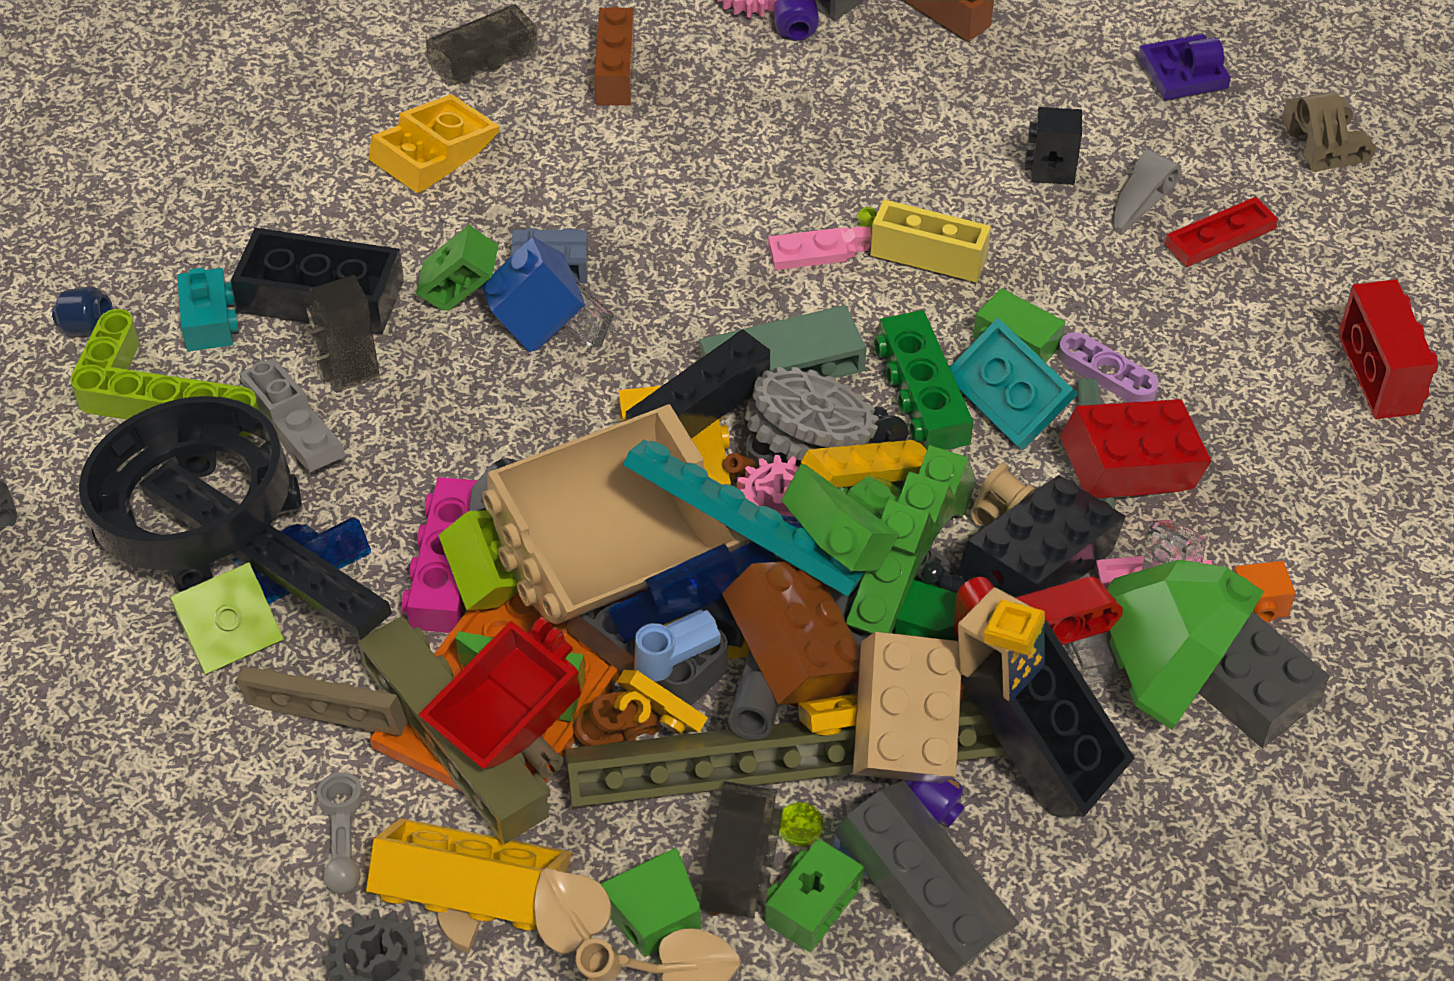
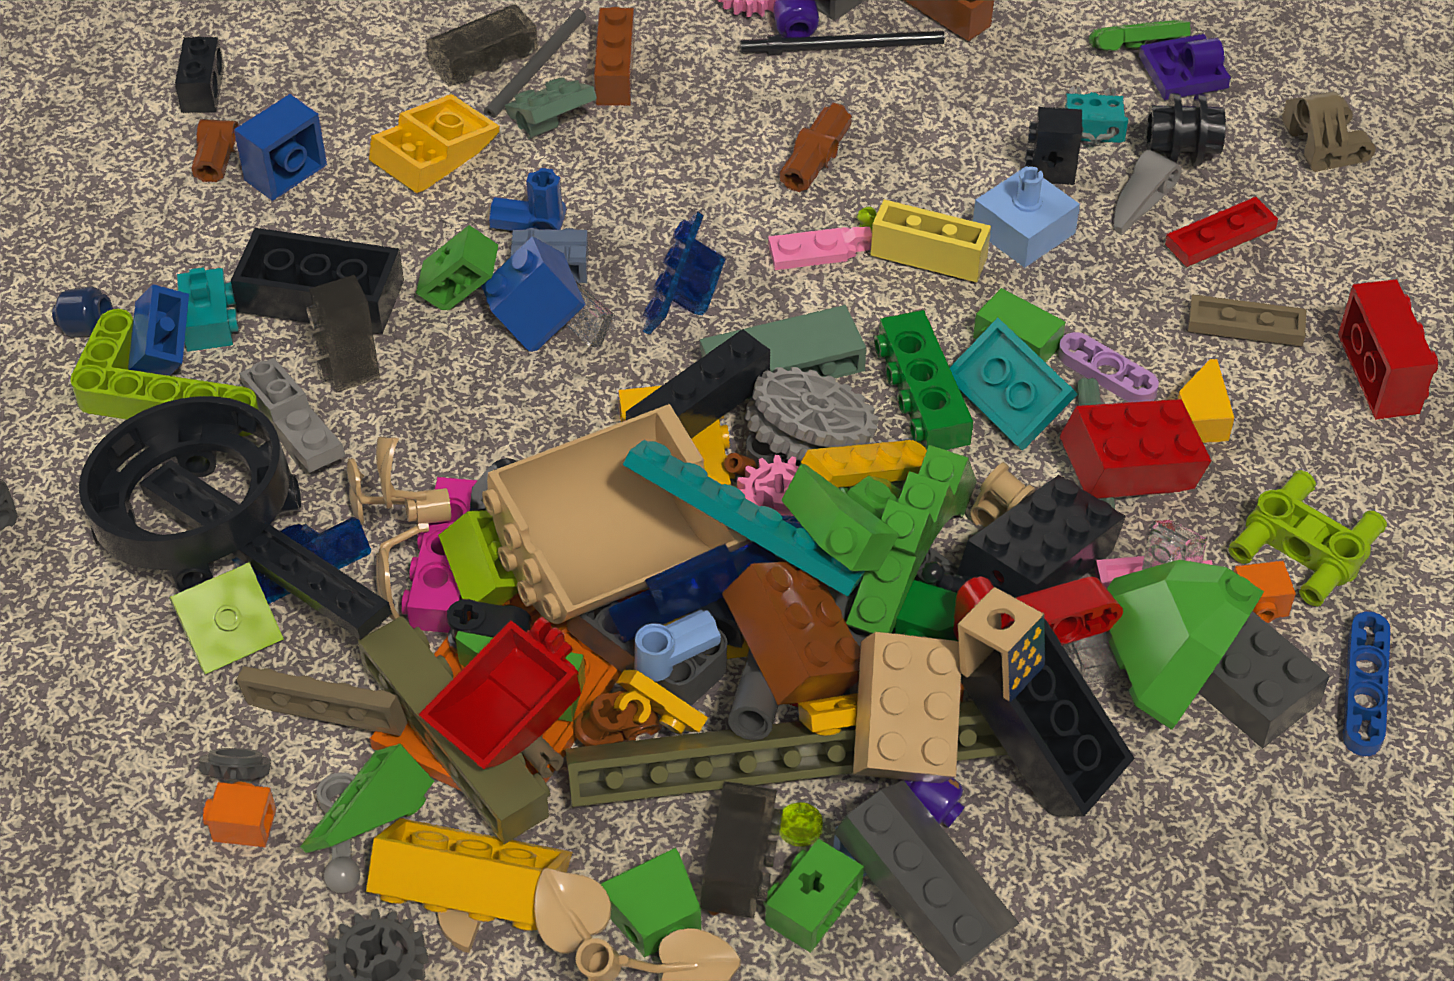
black piece [870,406,908,444] -> none
yellow tile [984,599,1045,655] -> none
none -> blue brick [128,284,189,376]
none -> black brick [175,36,224,113]
none -> dark orange piece [191,119,239,182]
none -> dark grey gear [199,748,271,781]
none -> orange brick [203,782,276,848]
none -> blue brick [234,94,327,201]
none -> bright green slope [300,744,435,853]
none -> tan plant [347,436,451,620]
none -> black piece [447,599,532,654]
none -> dark grey piece [484,9,586,118]
none -> blue piece [489,168,567,231]
none -> sand green plate [505,77,597,139]
none -> clear blue bracket [642,211,726,334]
none -> black bar [740,31,945,56]
none -> dark orange piece [780,103,852,192]
none -> light blue brick [973,166,1080,268]
none -> teal piece [1065,86,1129,144]
none -> bright green hinge [1088,20,1190,51]
none -> black piece [1146,93,1226,166]
none -> yellow slope [1178,359,1235,443]
none -> dark tan plate [1187,294,1306,347]
none -> lime piece [1228,470,1387,607]
none -> blue beam [1343,612,1391,756]

